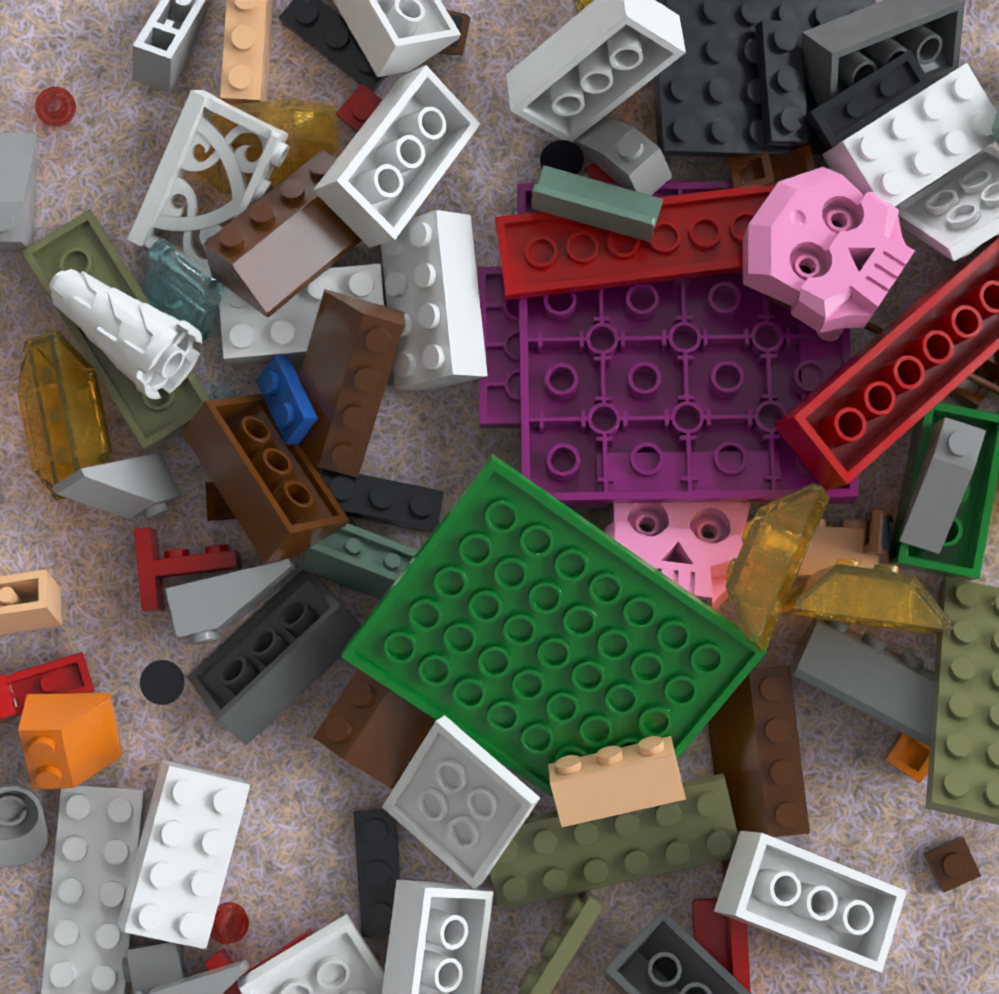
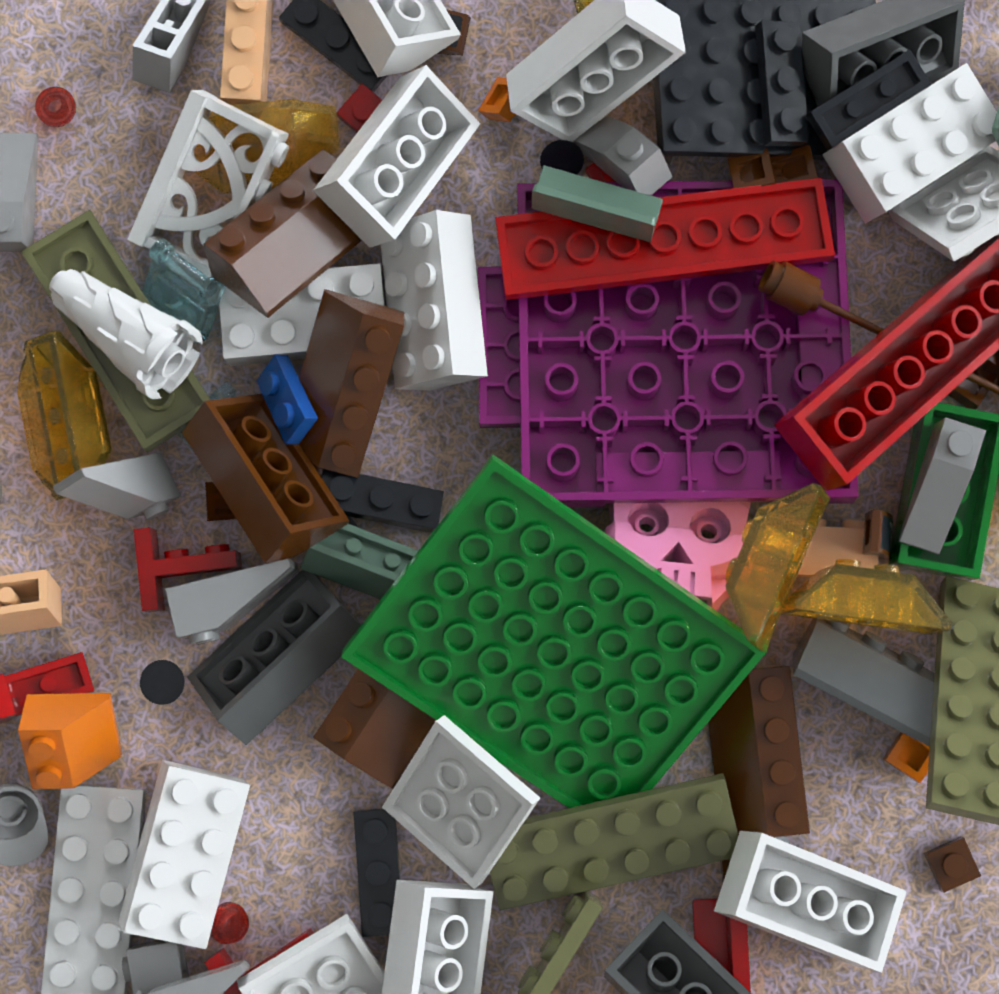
light nougat brick [548,736,686,827] -> none
bright pink brick [743,167,915,341] -> none
none -> orange plate [478,77,517,122]

